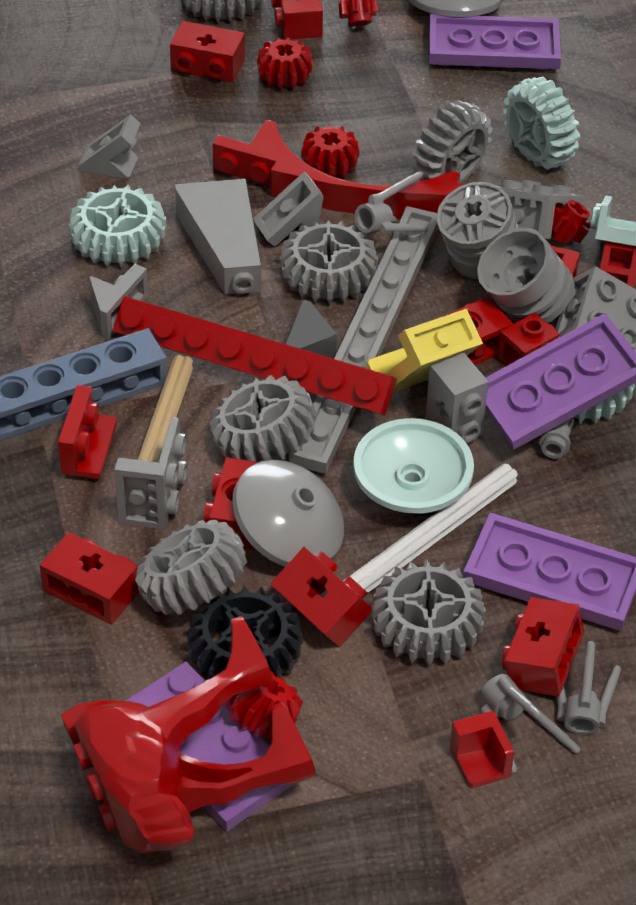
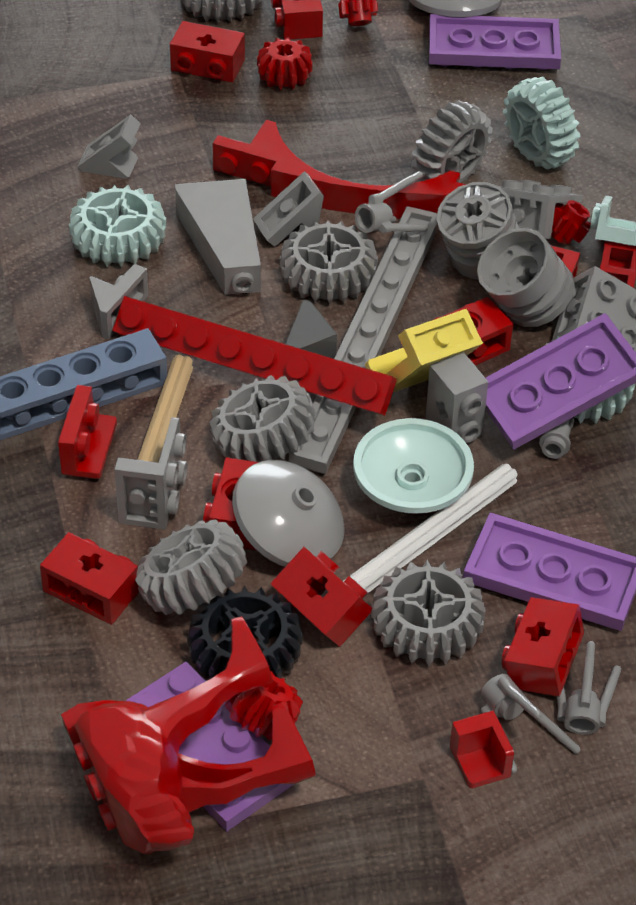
red gear [301,124,360,178] -> none
red brick [497,313,560,366] -> none

